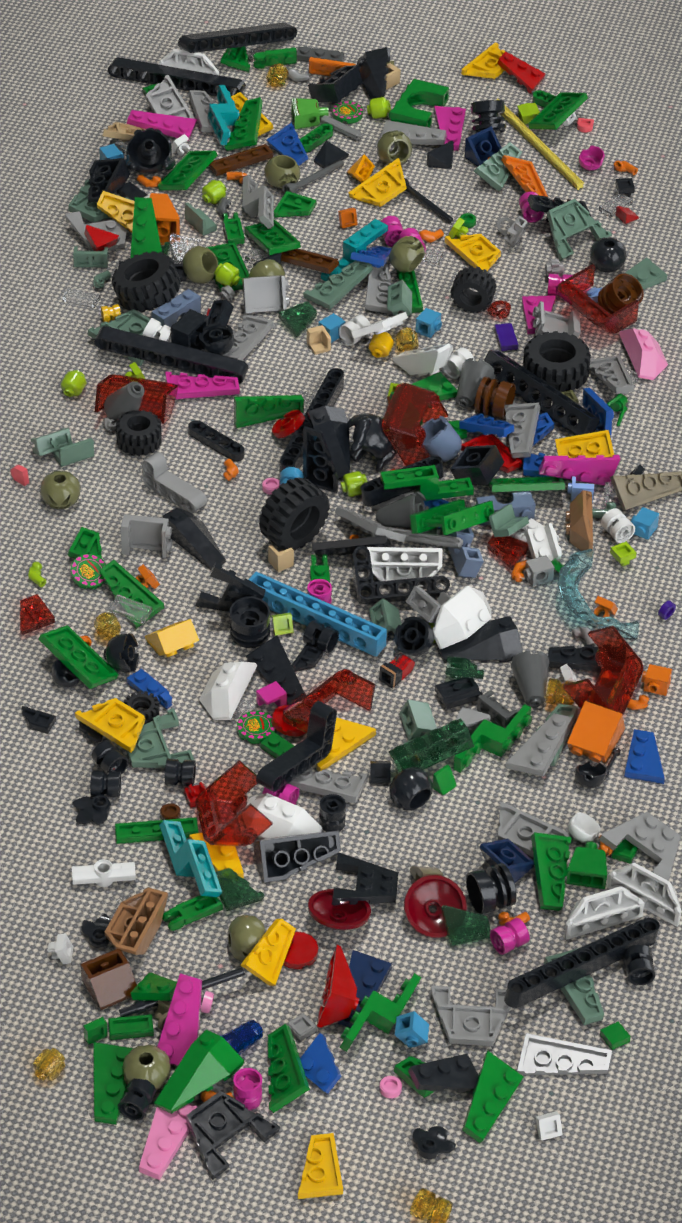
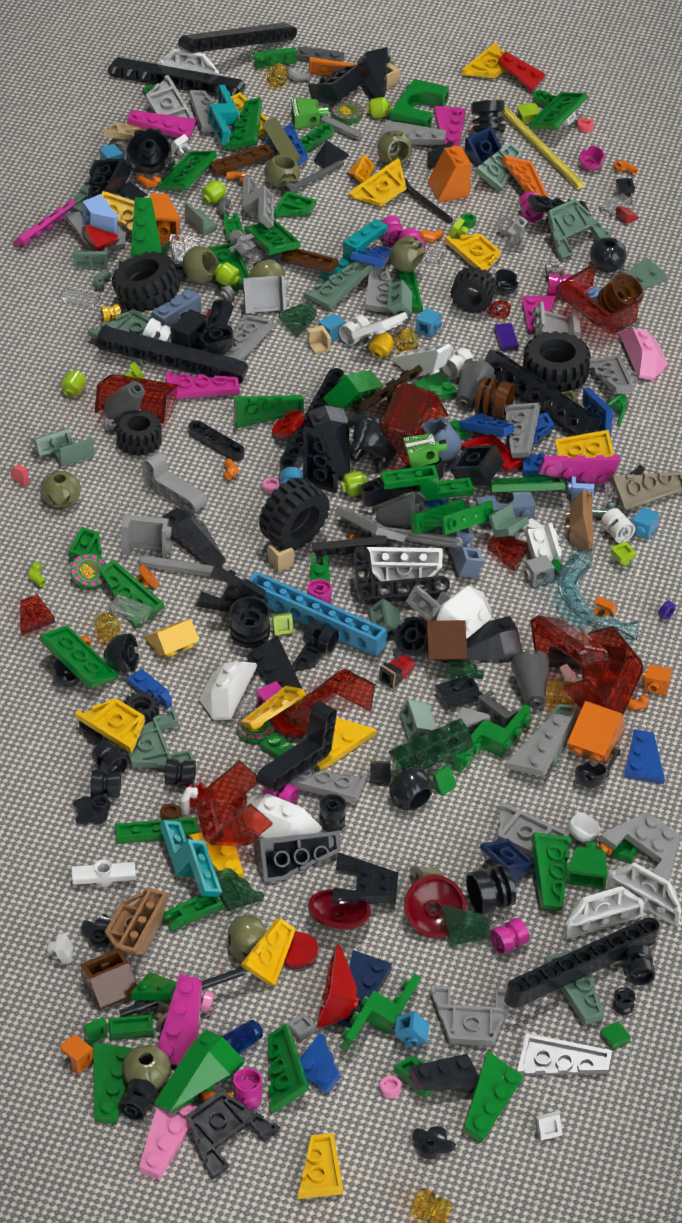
black tile [21,706,56,734] -> none
clear yellow head [33,1048,66,1081] -> none
green wing [221,46,250,72] -> none
orange tile [338,207,358,229] -> none
orange arm [498,912,530,926] -> none
orange arm [511,560,527,582] -> none
none -> dark pink wing [13,199,76,248]
none -> orange panel [60,1034,94,1075]
none -> light blue slope [82,194,118,234]
none -> light grey axle [139,555,230,577]
none -> white arm [180,786,198,815]
none -> light grey hips [229,230,257,256]
none -> yellow wing [241,686,306,729]
none -> olive tile [261,117,301,161]
none -> green wedge [323,370,384,409]
none -> dark brown wing [354,364,423,414]
none -> bright green torso [403,434,448,468]
none -> reddish brown tile [426,620,467,660]
none -> orange slope [428,145,471,202]
none -> black hair [494,269,519,295]
none -> clear red windscreen [530,615,610,695]
none -> black wheel [613,987,636,1015]

